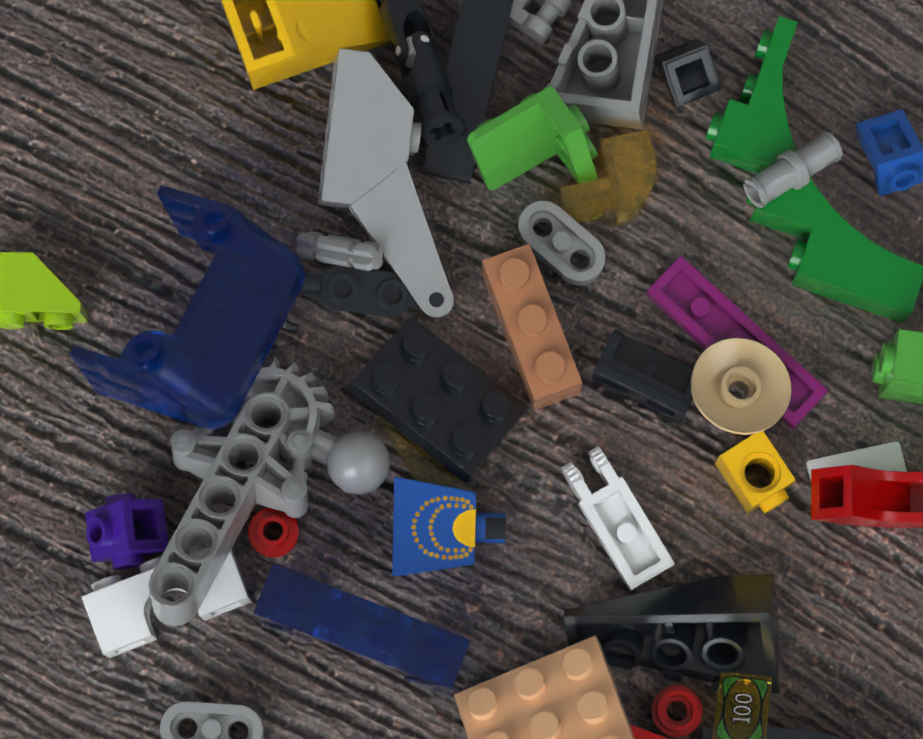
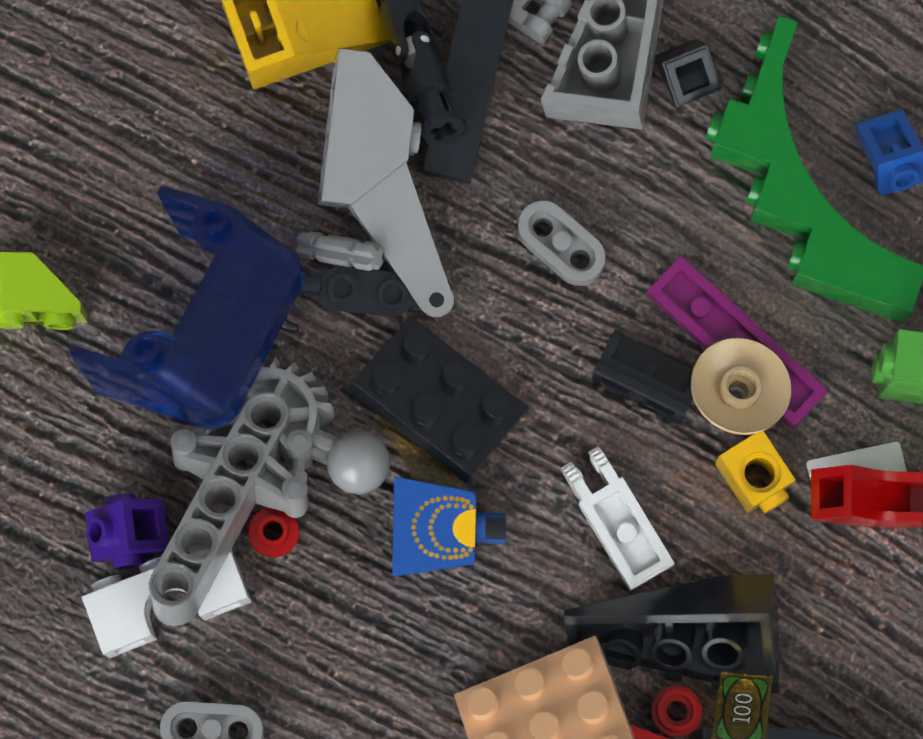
clear blue arch [253,564,471,698] -> none
bright green bracket [467,85,598,190] -> none
nougat brick [482,244,582,411] -> none
clear yellow brick [559,129,657,227] -> none
light grey pin [743,132,843,208] -> none

